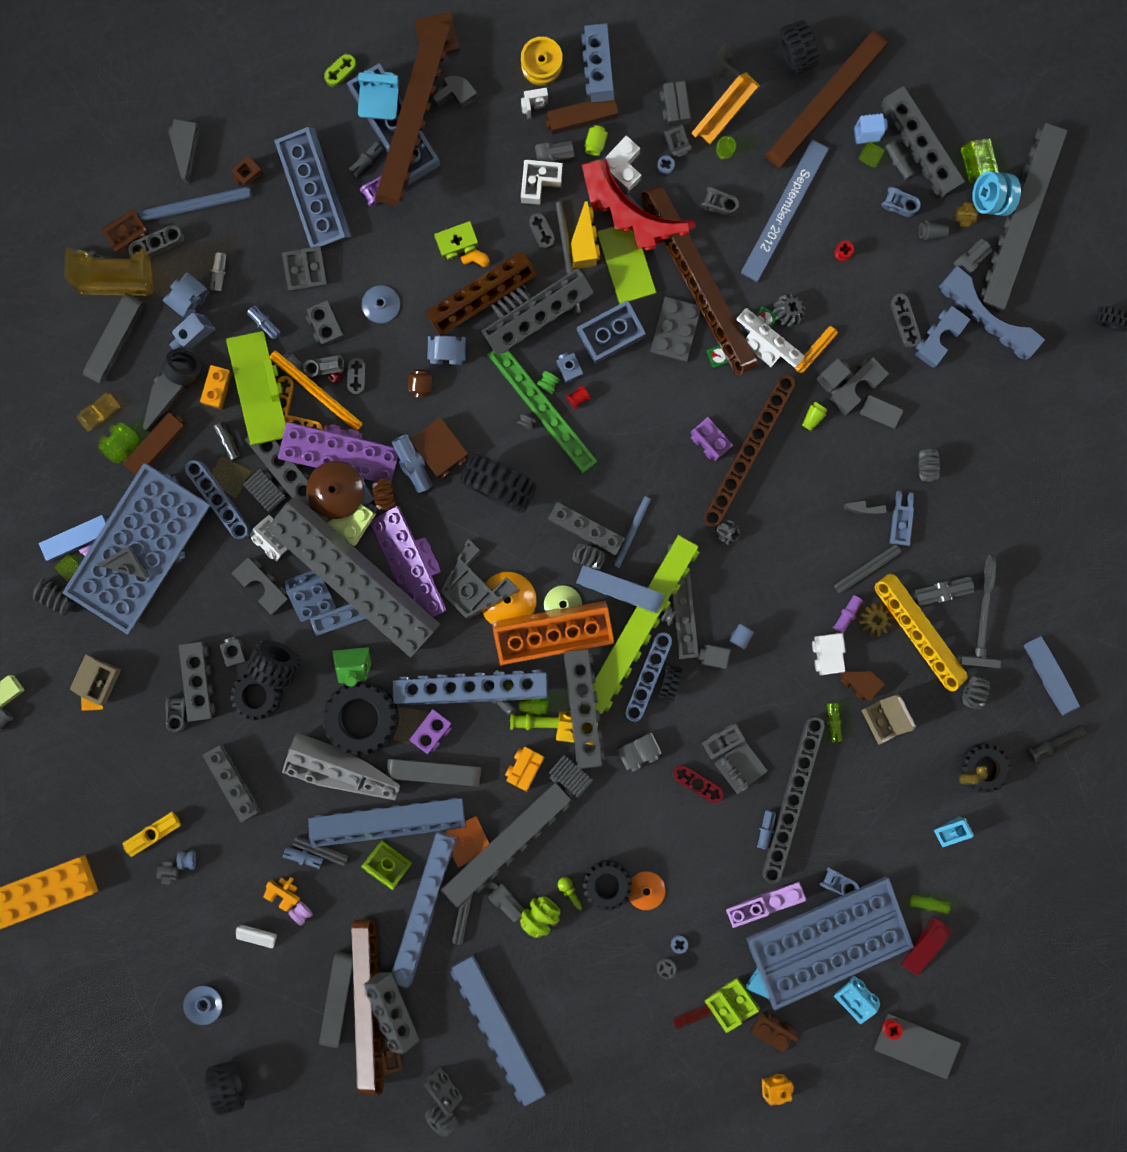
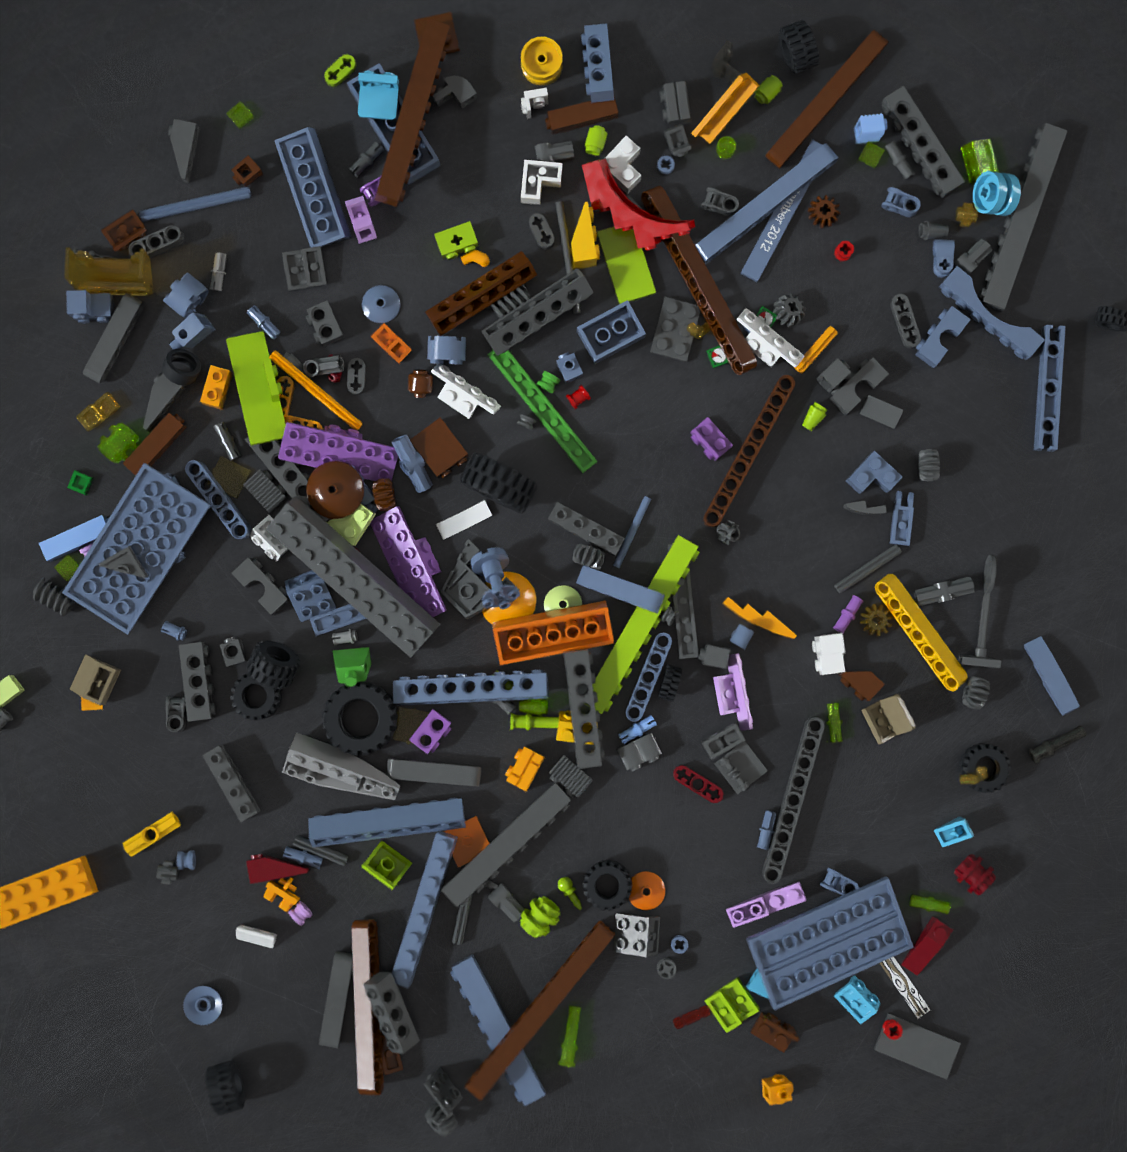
none -> sand blue brick [66,290,114,323]
none -> green tile [67,470,93,495]
none -> sand blue pin [161,621,187,641]
none -> clear neon green tile [226,101,254,129]
none -> dark red slope [246,853,310,884]
none -> light grey pin [332,629,358,645]
none -> lavender brick [345,196,377,244]
none -> orange slope [370,323,412,363]
none -> white bracket [431,364,501,419]
none -> white sticker [436,500,492,540]
none -> reddish brown beam [464,920,615,1100]
none -> sand blue piece [470,548,520,609]
none -> clear neon green pin [558,1005,582,1067]
none -> dark grey bracket [613,913,660,957]
none -> light blue pin [618,715,657,745]
none -> clear yellow arm [687,322,711,339]
none -> sand blue beam [695,143,839,264]
none -> lavender bracket [713,653,753,731]
none -> light orange slope [722,597,797,639]
none -> lime brick [755,75,783,104]
none -> reddish brown gear [808,195,841,228]
none -> sand blue brick [845,451,903,494]
none -> sticker [880,957,930,1019]
none -> sand blue piece [933,239,955,278]
none -> dark red piece [954,854,996,896]
none -> sand blue piece [1034,325,1065,452]

